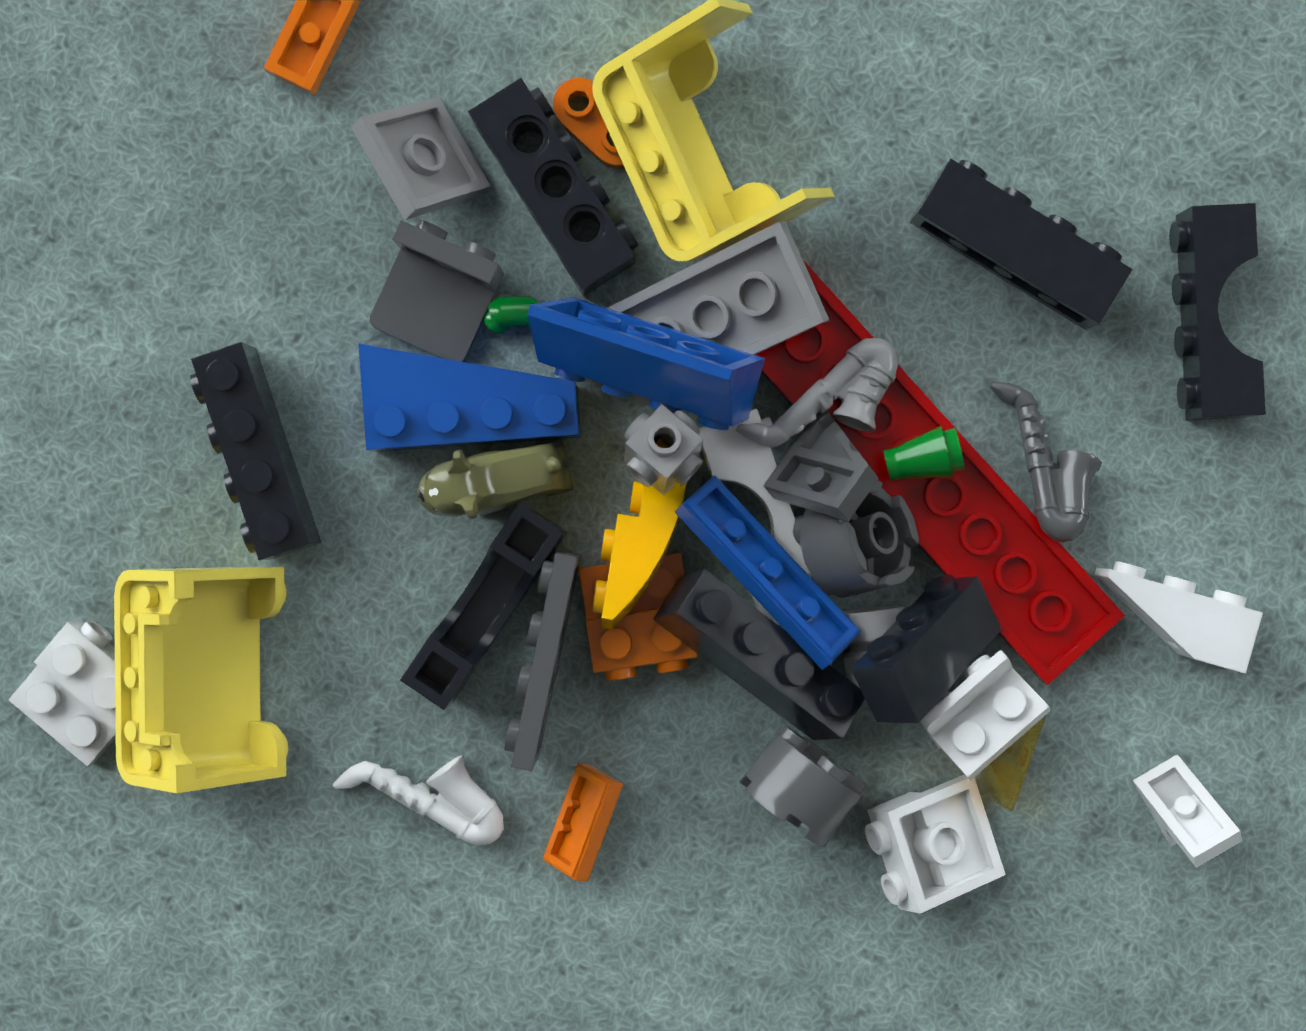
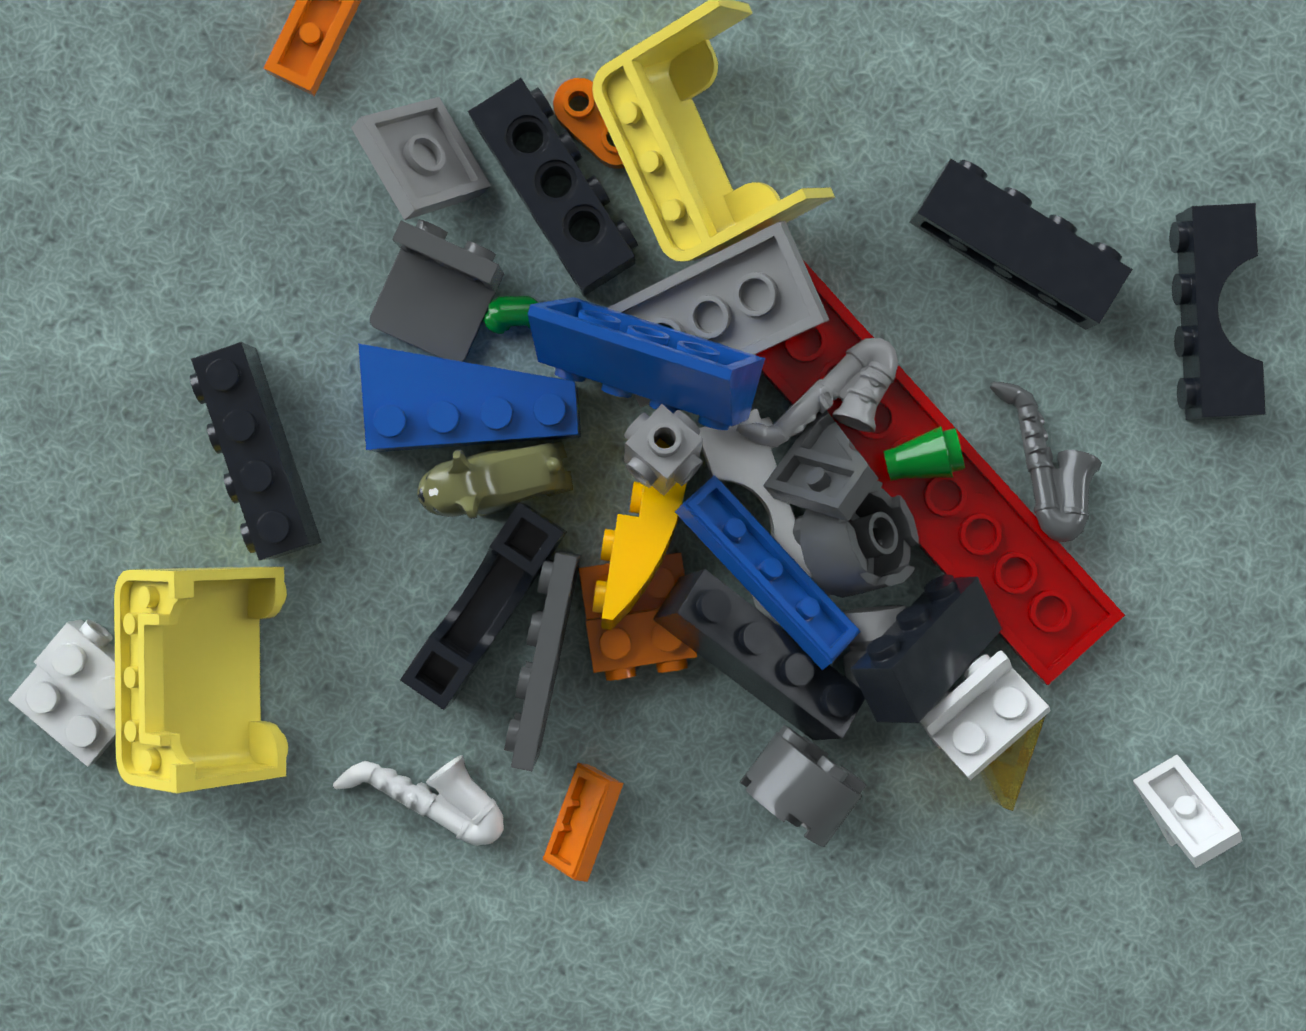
white plate [865,775,1006,914] -> none
white slope [1095,561,1263,674] -> none

